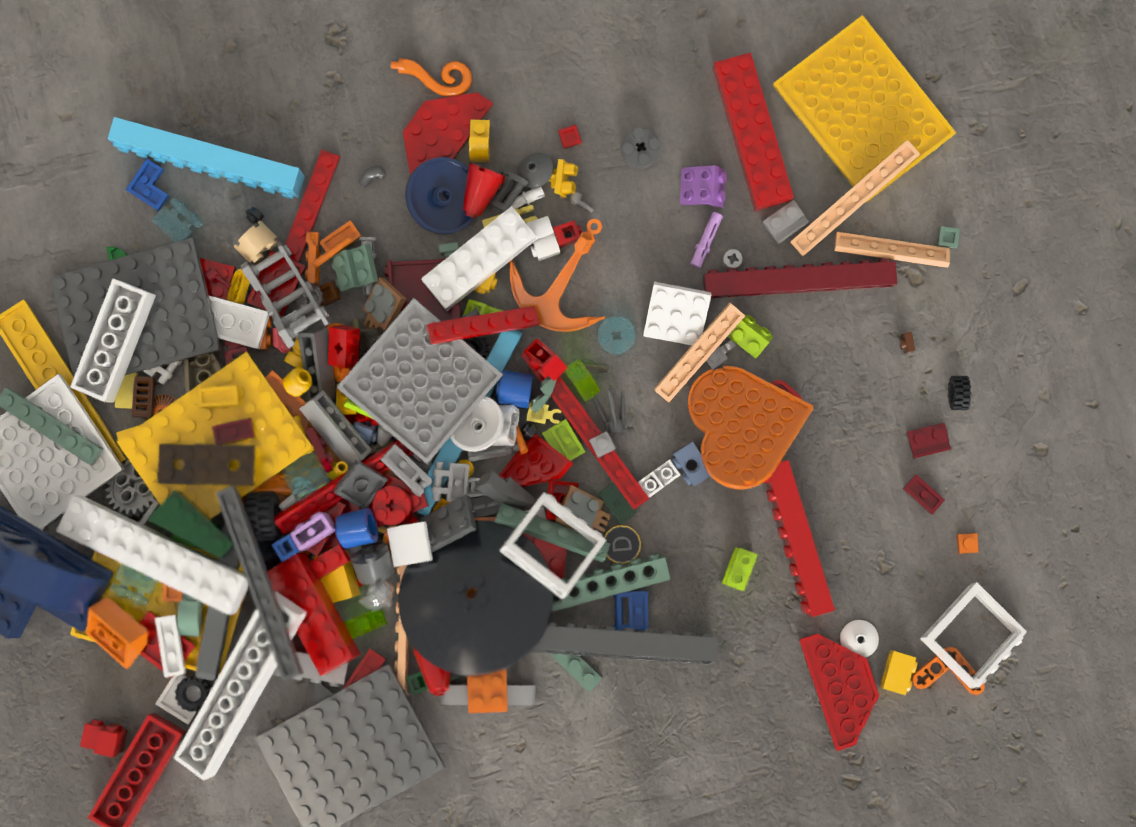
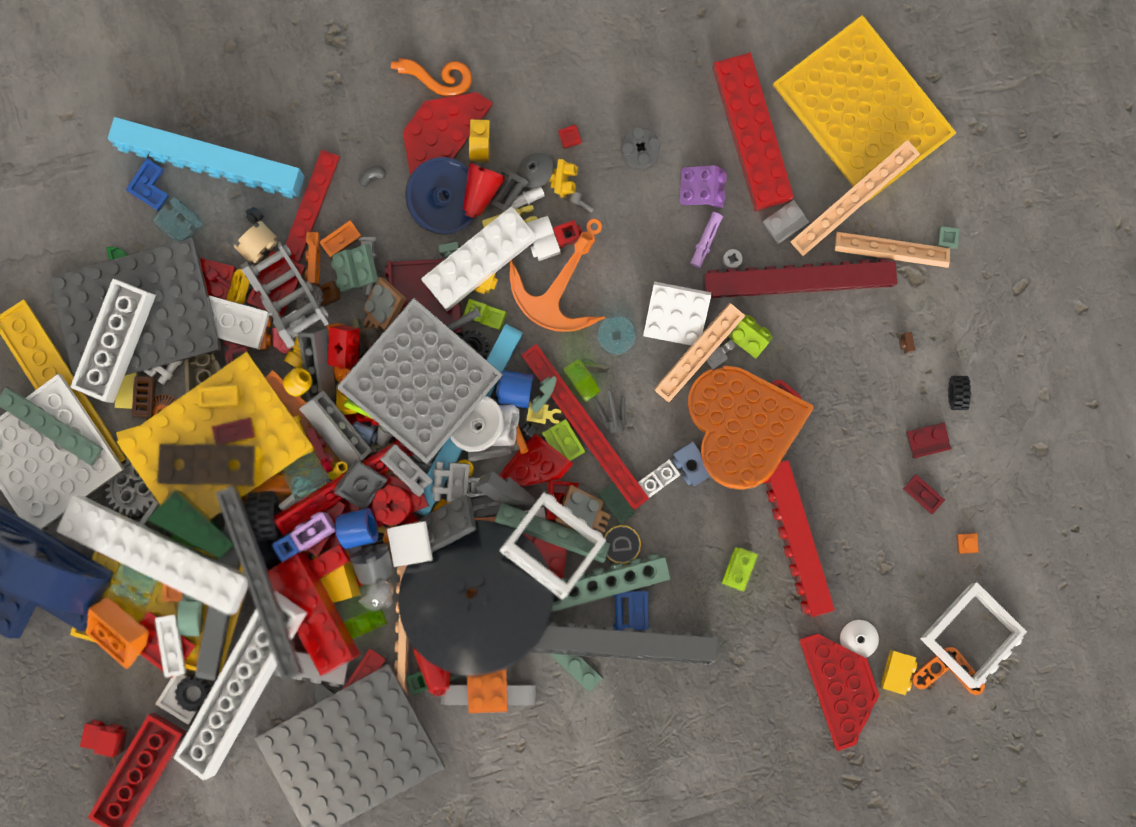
orange piece [312,236,352,268] -> none
red plate [426,306,540,345] -> none
red brick [523,338,567,381] -> none
light grey brick [589,431,616,458] -> none

